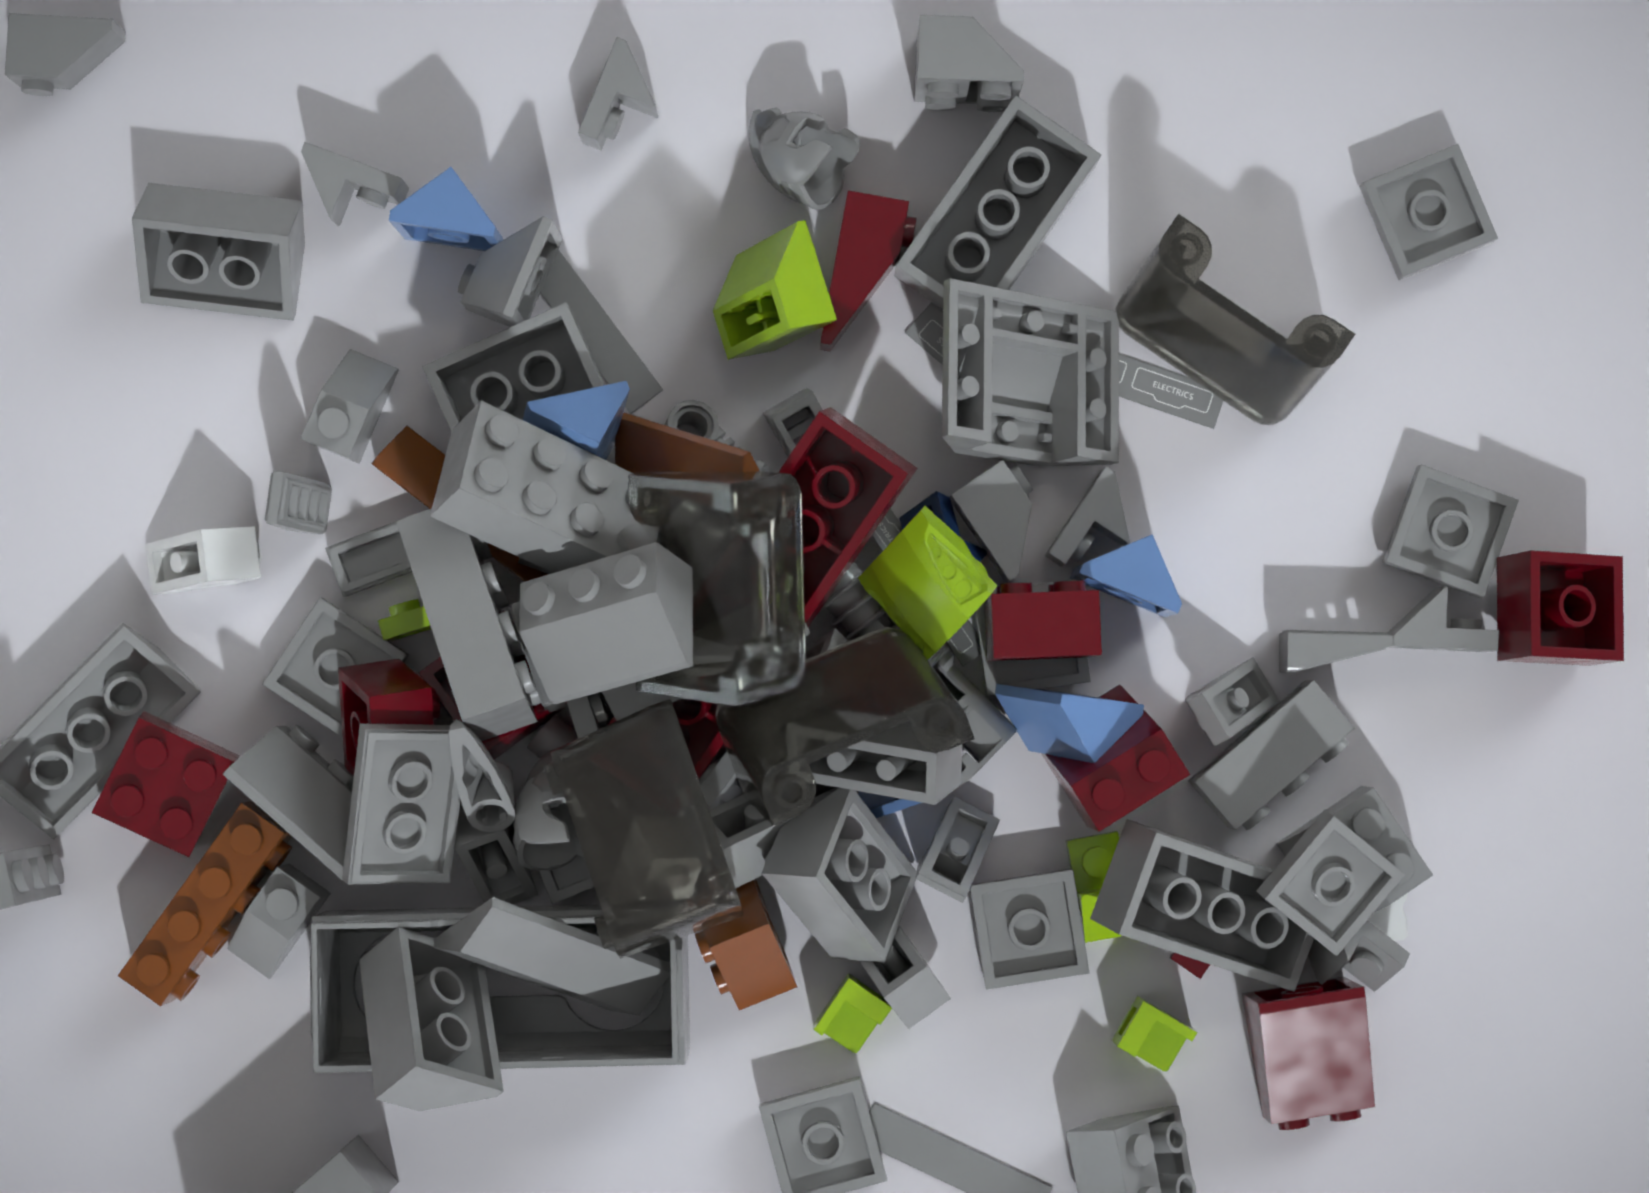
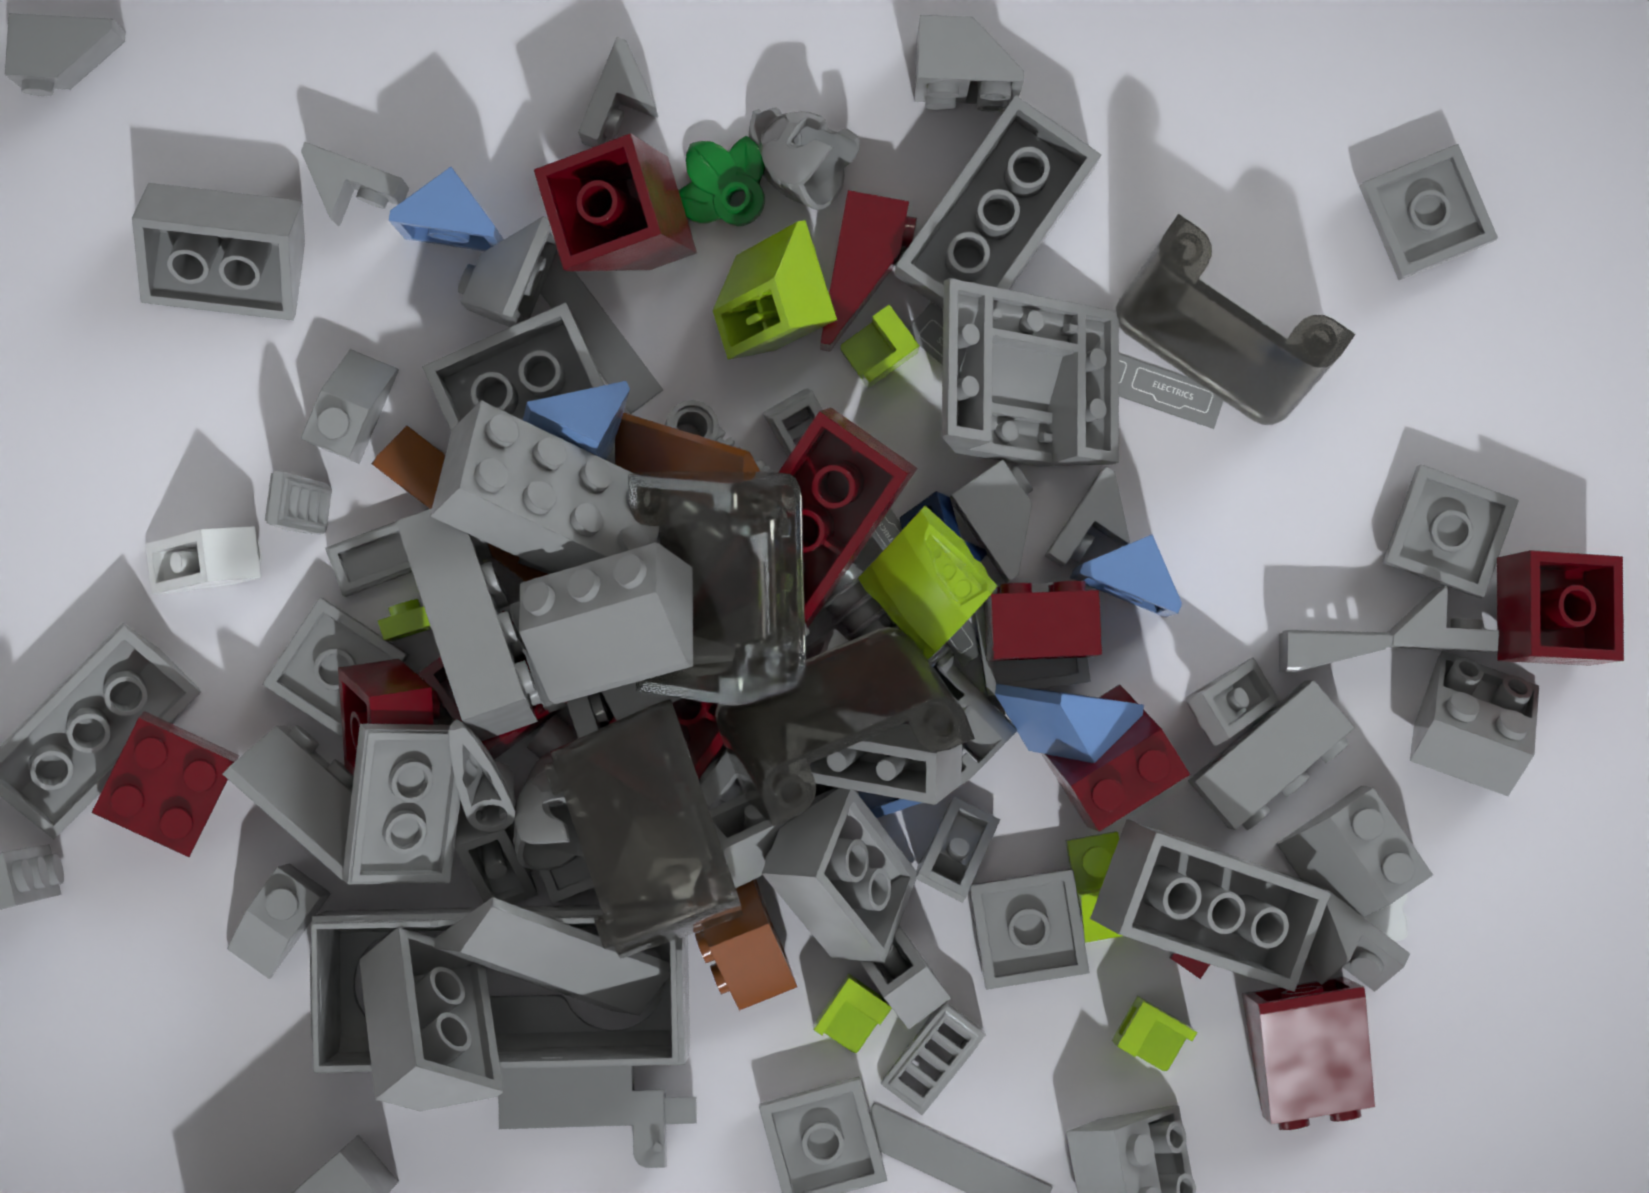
dark orange brick [118,801,292,1006] -> none
light grey plate [1257,809,1405,956] -> none
none -> light grey piece [498,1066,697,1168]
none -> dark red slope [534,133,697,271]
none -> green plate [678,136,766,226]
none -> lime panel [840,304,920,389]
none -> light grey slope [881,1002,986,1115]
none -> light grey slope [1410,651,1539,796]

